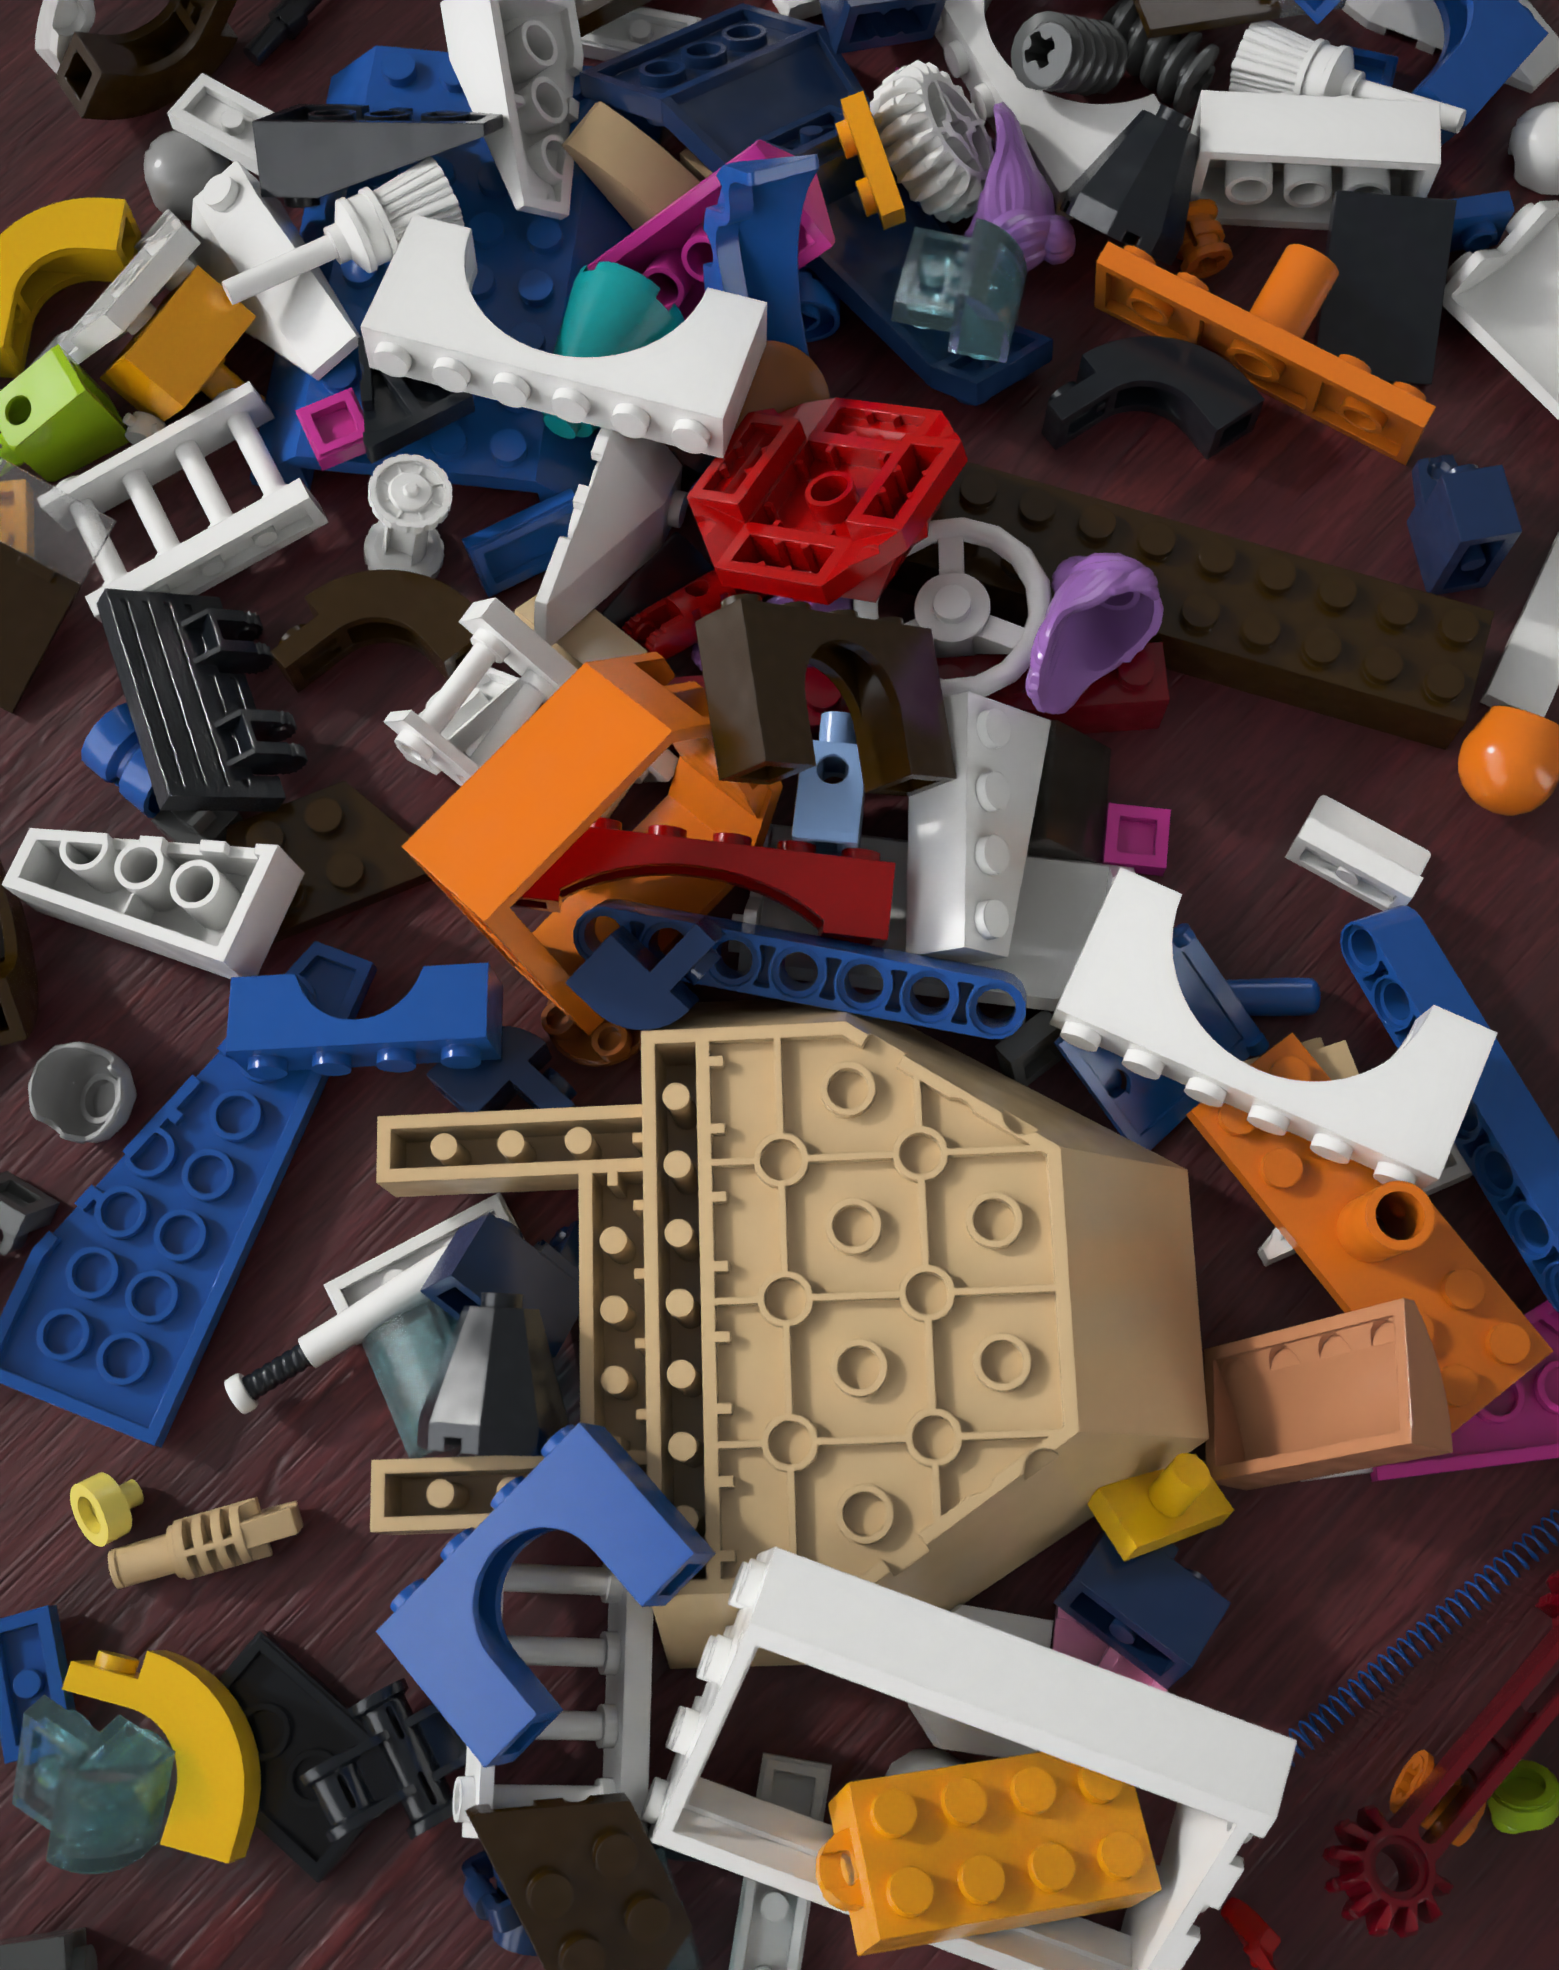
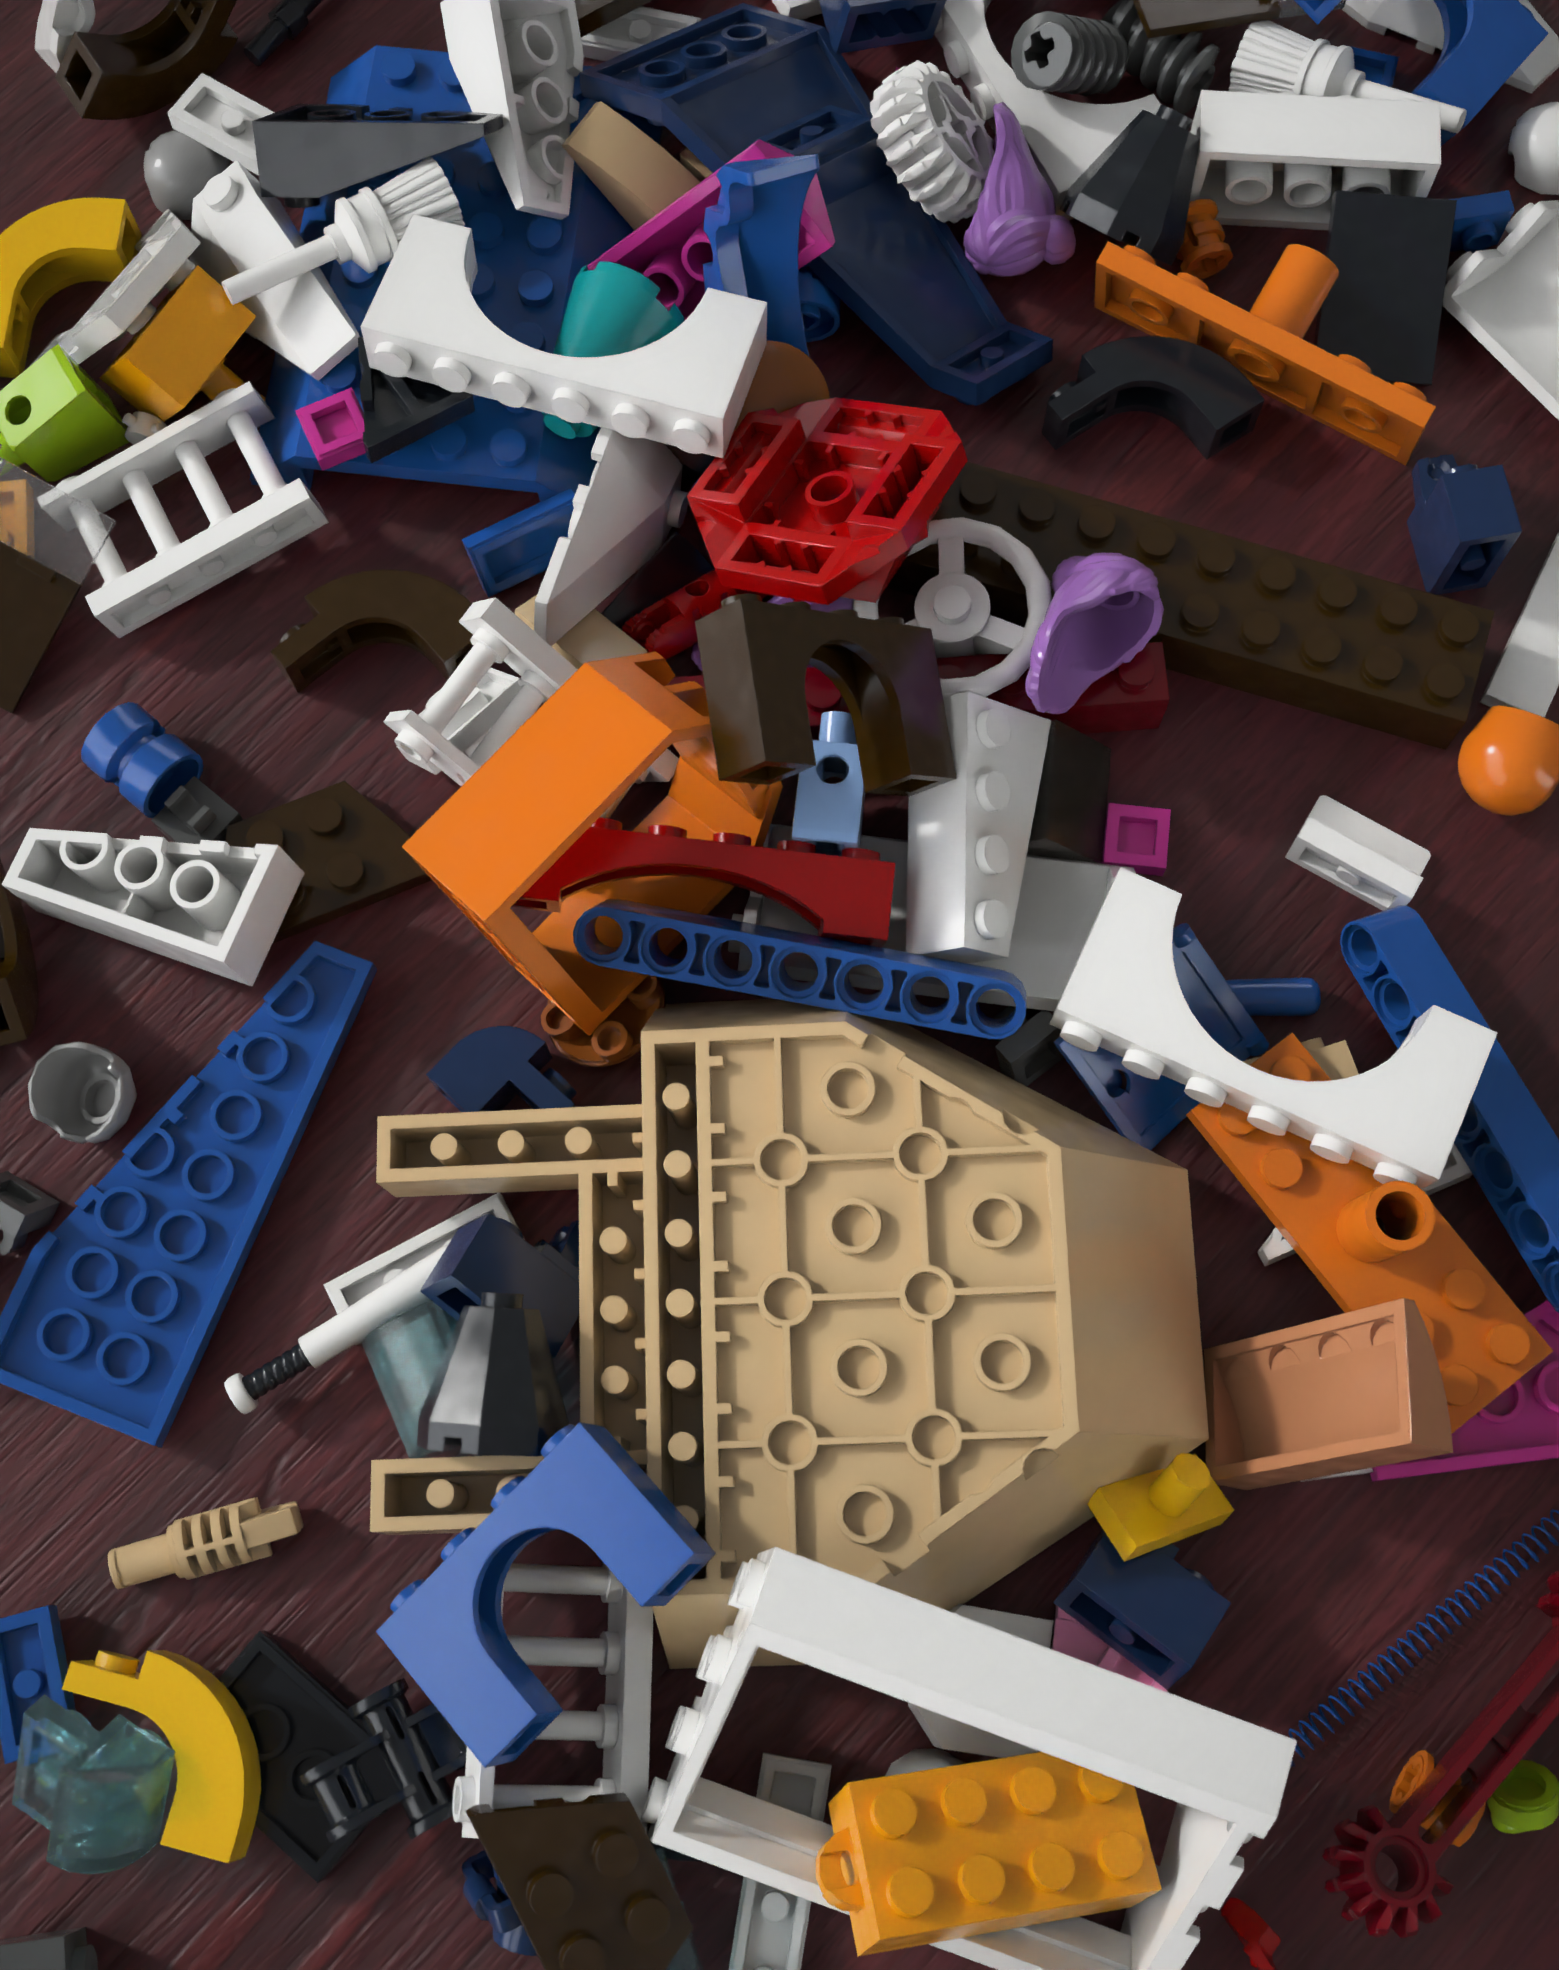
light yellow tile [70,1472,144,1547] -> none
black hinge [96,588,308,812] -> none
blue arch [225,962,503,1079] -> none
white hose [364,454,452,579] -> none
dark blue brick [565,915,725,1030] -> none
light orange plate [835,91,906,230] -> none
clear light blue brick [891,218,1027,363] -> none

